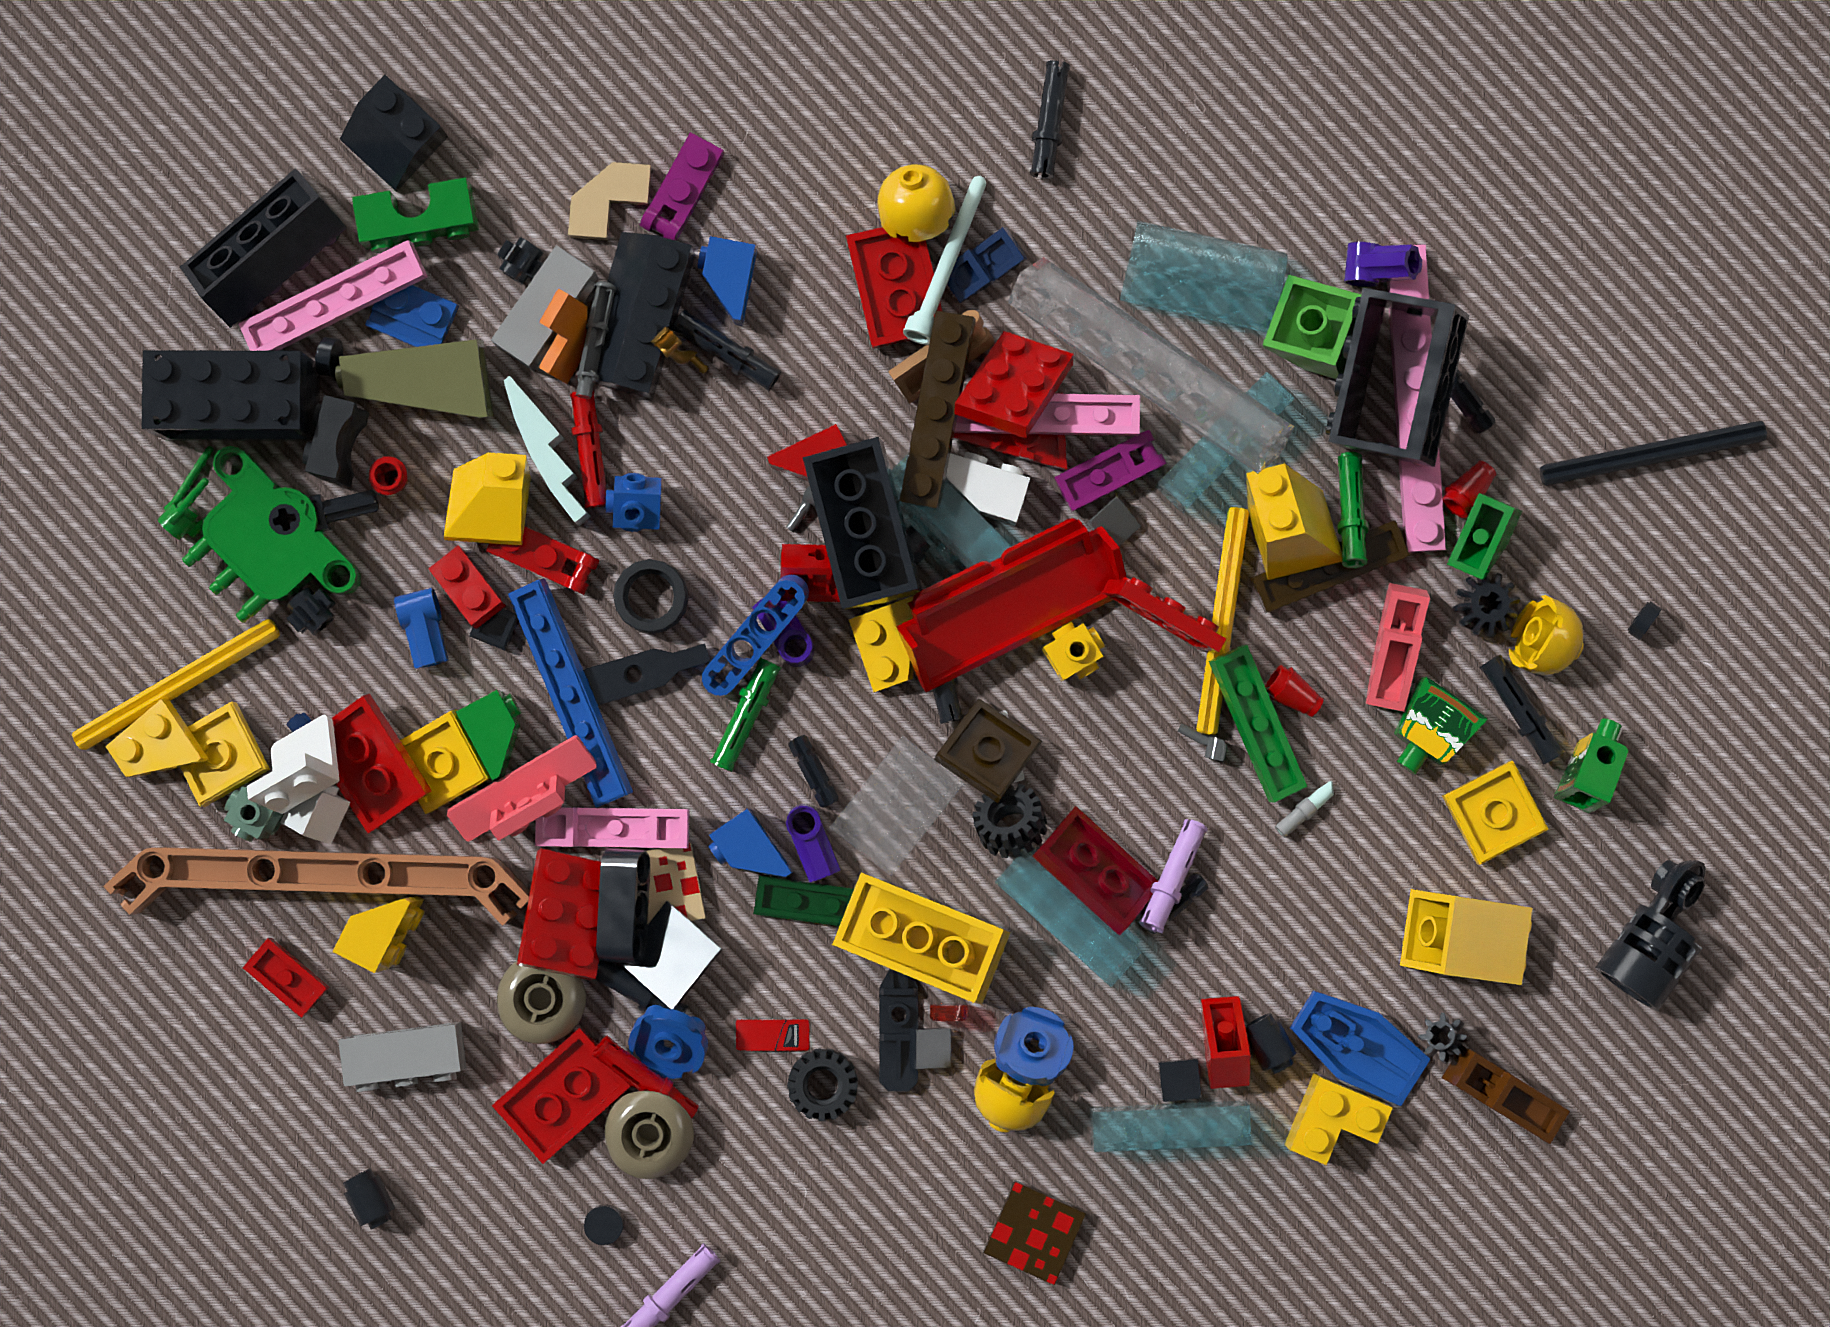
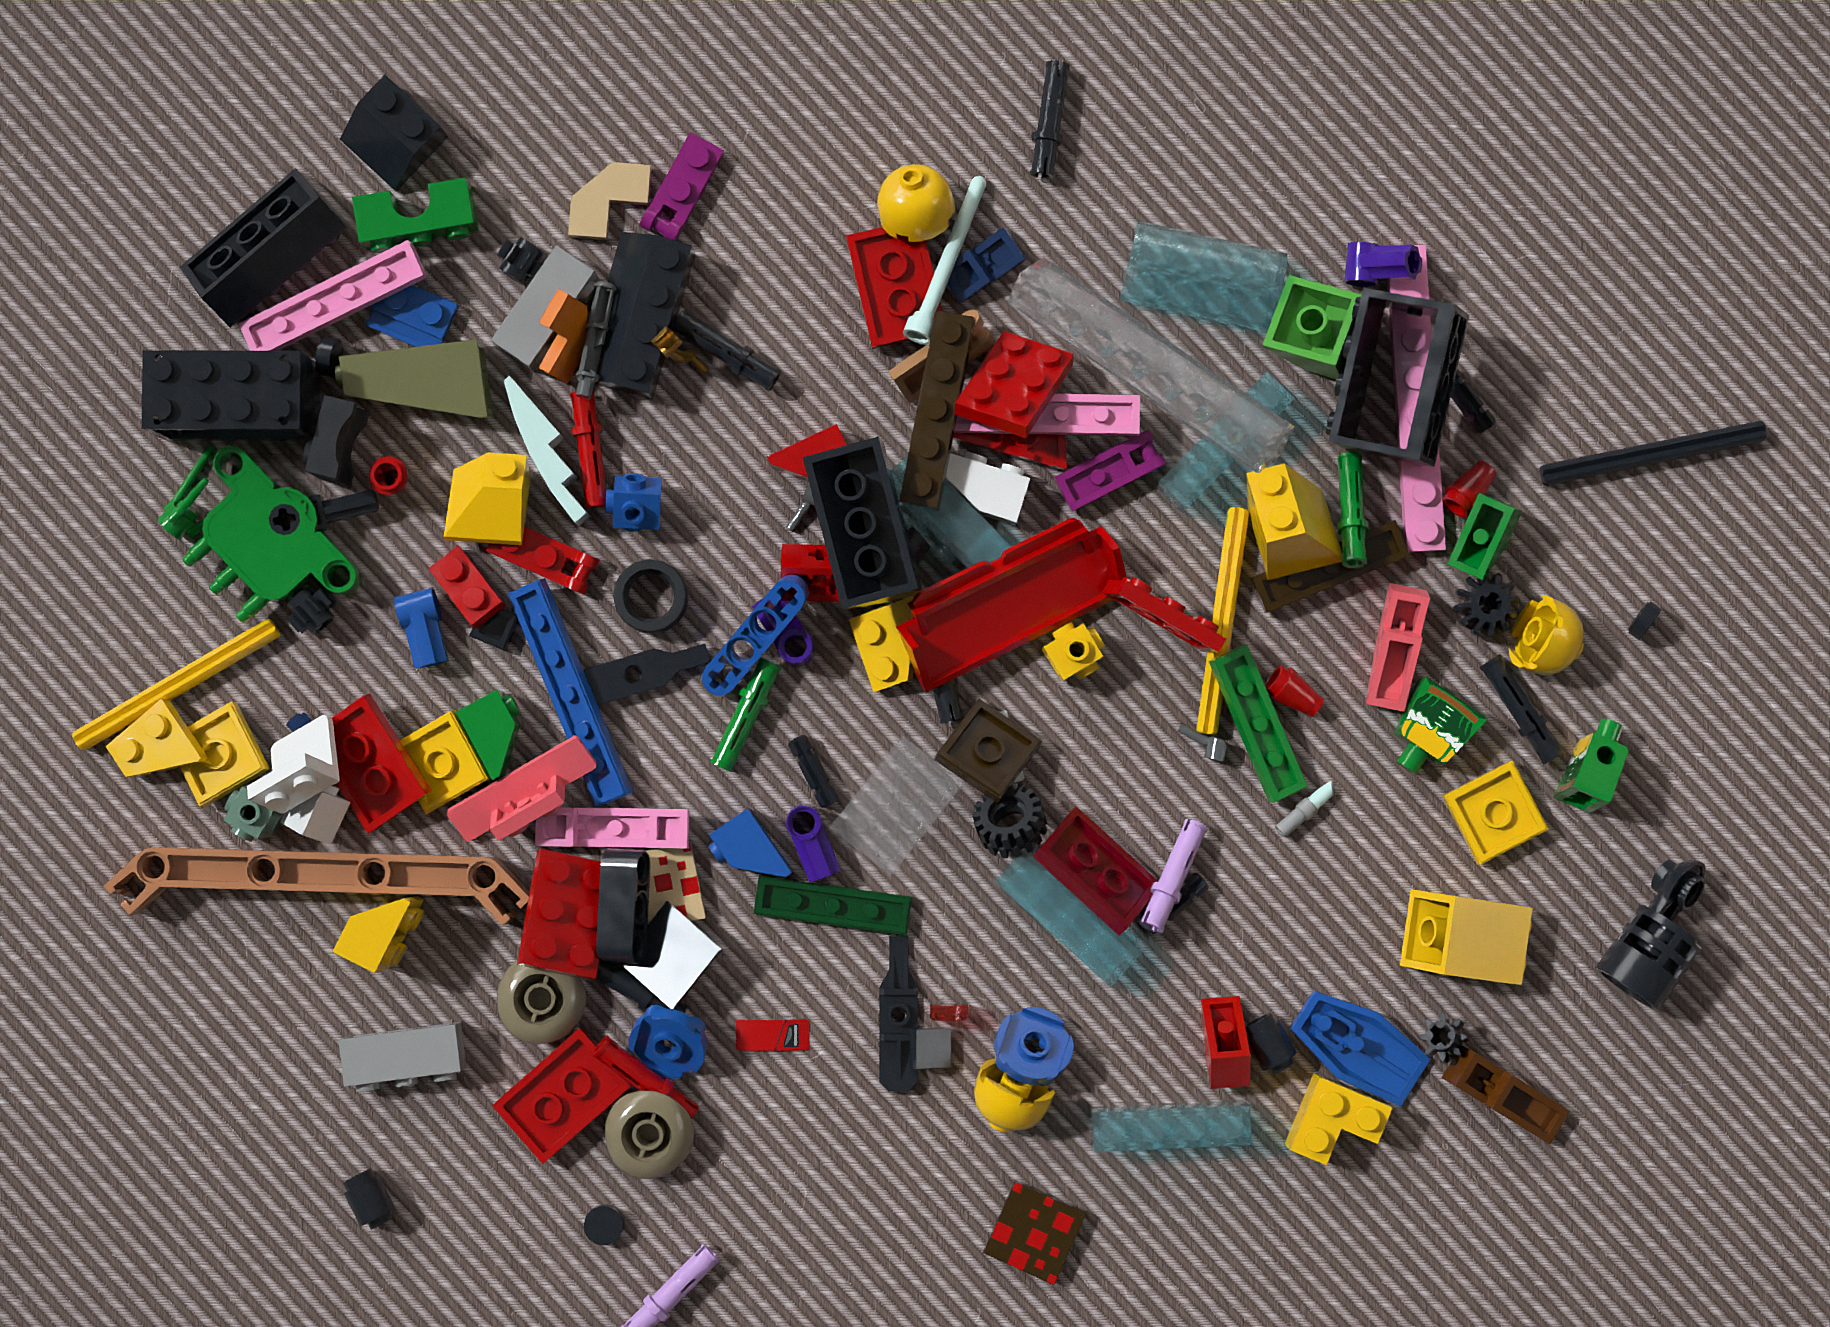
red plate [242,937,330,1018] -> none
blue slope [698,236,757,326] -> none
black tyre [787,1048,858,1121] -> none
yellow slope [832,872,1011,1005] -> none
dark grey slope [1087,496,1141,546] -> none
black tile [1158,1058,1202,1102] -> none

